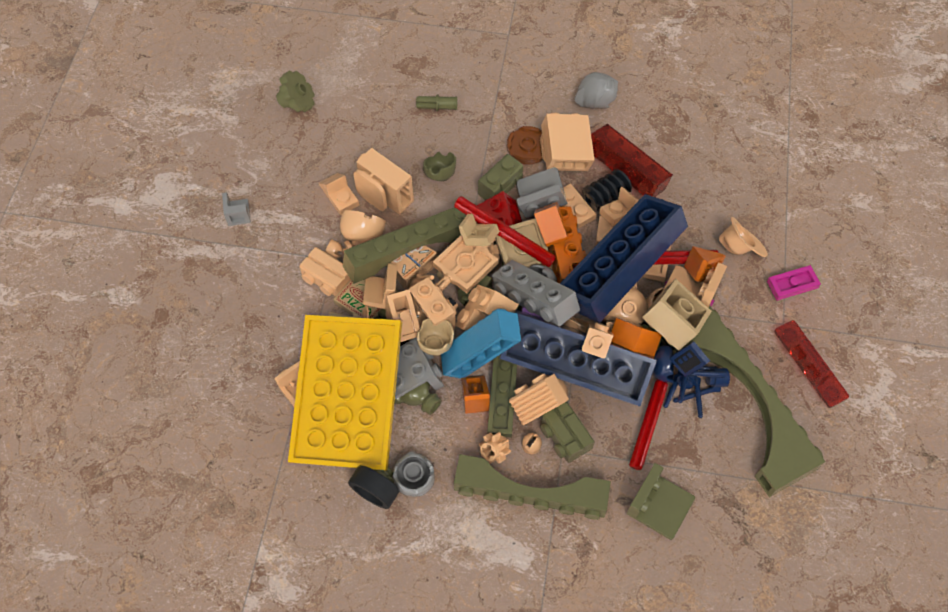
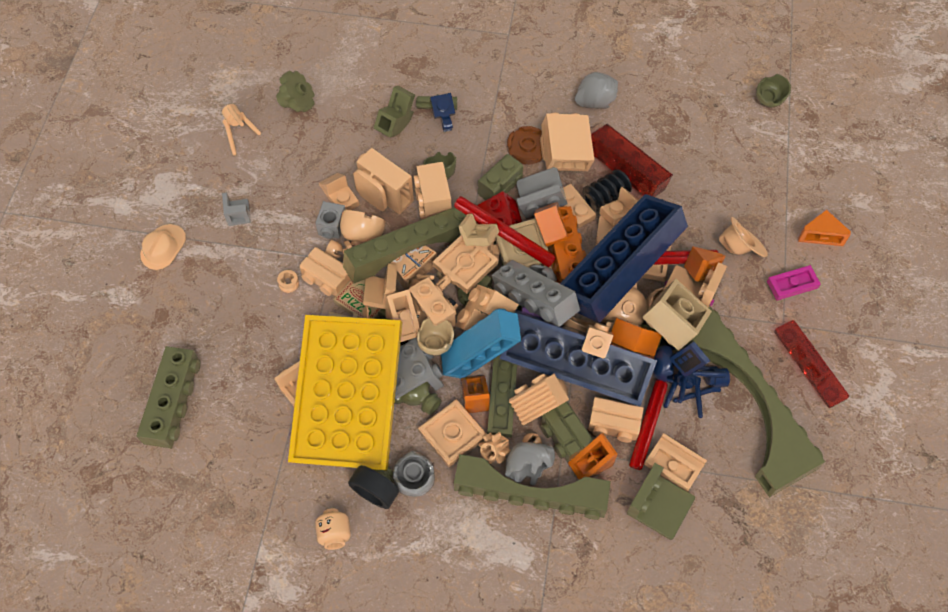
none -> olive brick [136,346,200,449]
none -> light nougat piece [140,224,186,270]
none -> light nougat plant [222,104,261,156]
none -> light nougat bush [277,270,299,293]
none -> light grey brick [315,201,346,239]
none -> light nougat head [315,508,351,550]
none -> olive brick [374,86,415,138]
none -> light nougat brick [413,162,452,219]
none -> light nougat plate [418,399,487,467]
none -> dark blue plate [430,93,455,132]
none -> light grey hair [505,442,555,486]
none -> orange slope [568,433,618,480]
none -> light nougat brick [588,397,644,443]
none -> light nougat plate [644,433,707,492]
none -> olive hair [756,74,791,108]
none -> orange slope [798,210,851,246]

